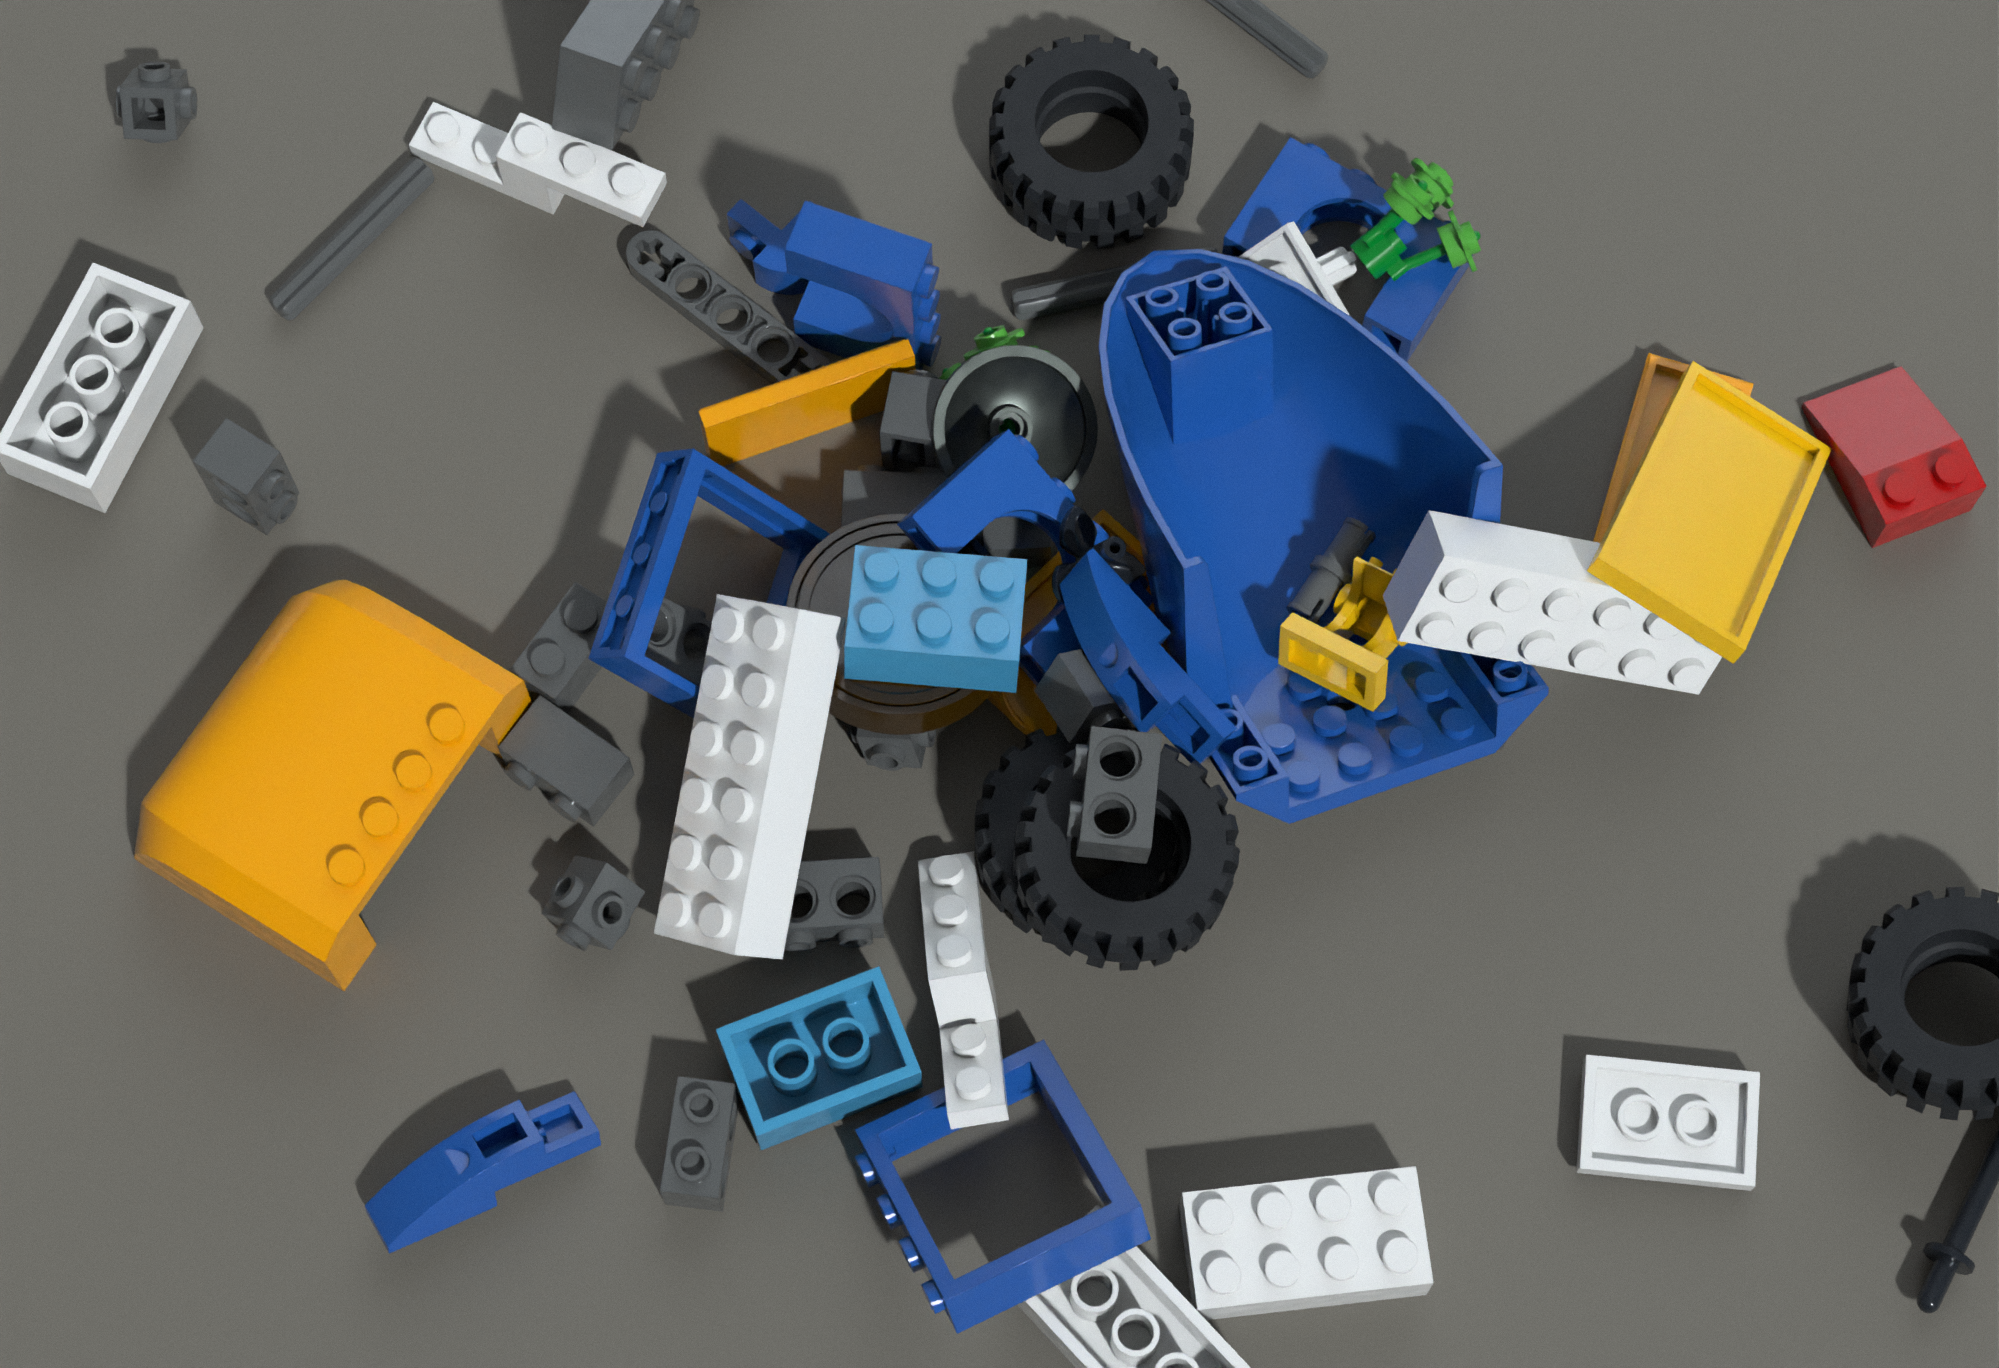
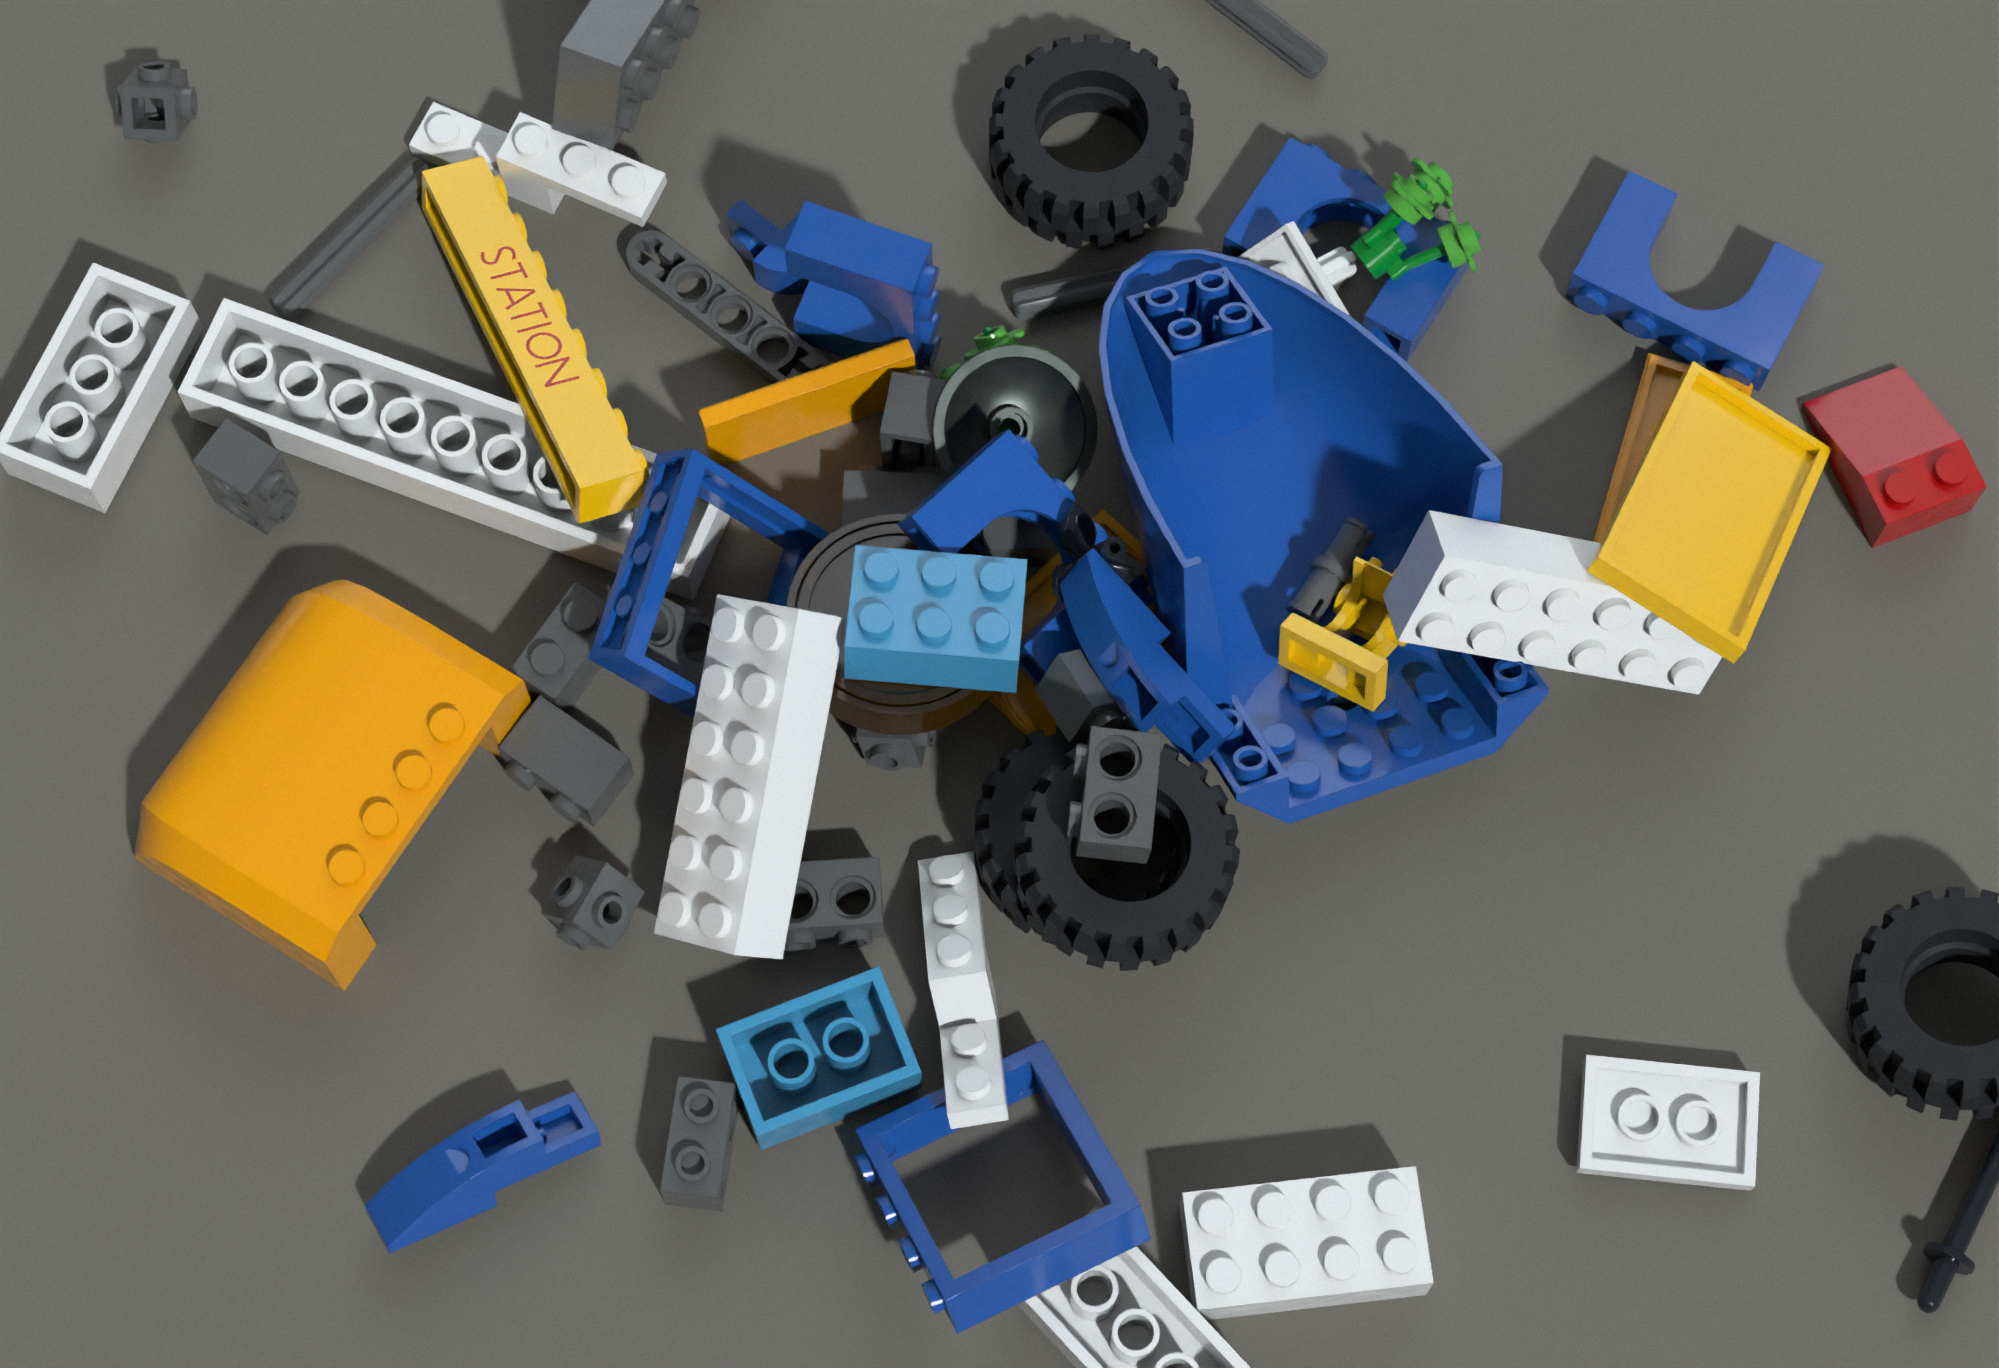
none -> white brick [178,298,730,601]
none -> yellow brick [422,156,649,524]
none -> blue arch [1565,170,1825,391]

